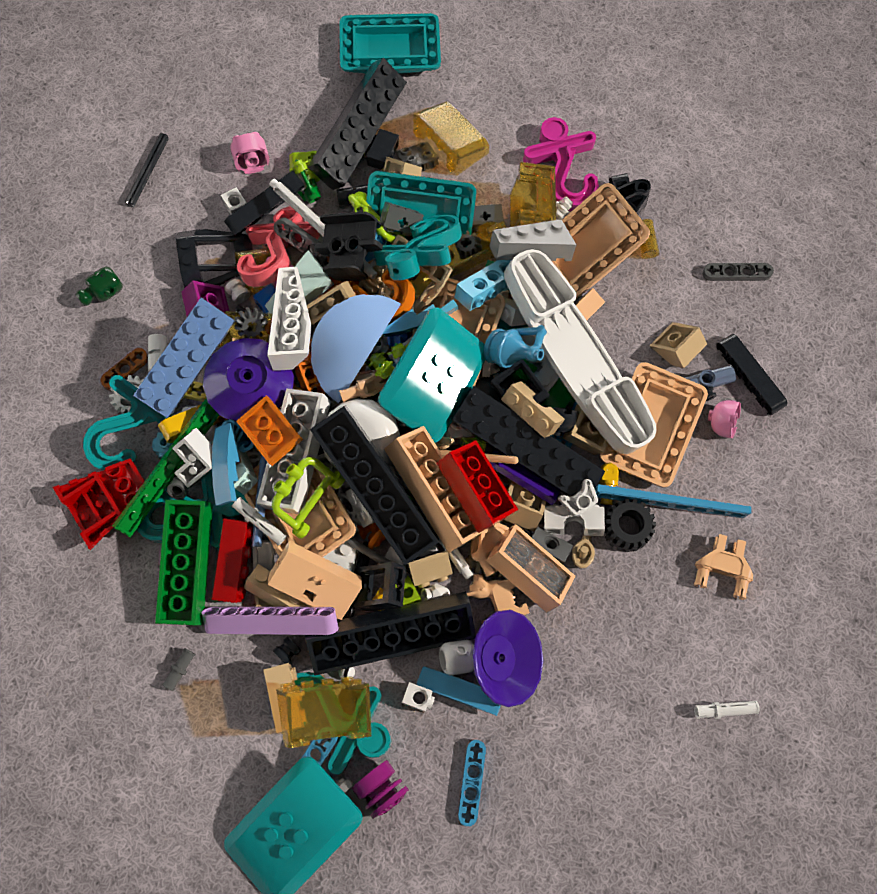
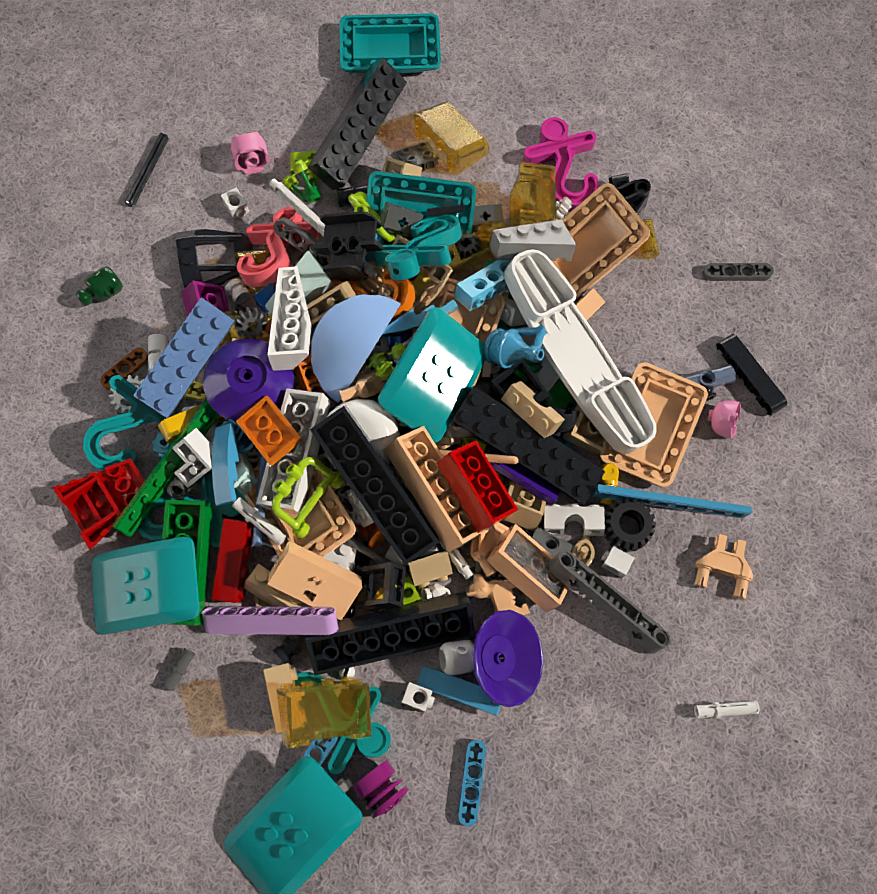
black beam [224,171,305,237] -> none
white tile [253,540,274,571] -> none
black brick [365,129,399,170] -> none
white piece [559,479,598,516] -> none
tan slope [650,322,707,368] -> none
none -> teal wedge [92,537,199,635]
none -> black tile [427,204,465,216]
none -> dark grey gear [548,550,671,654]
none -> white brick [601,546,634,578]

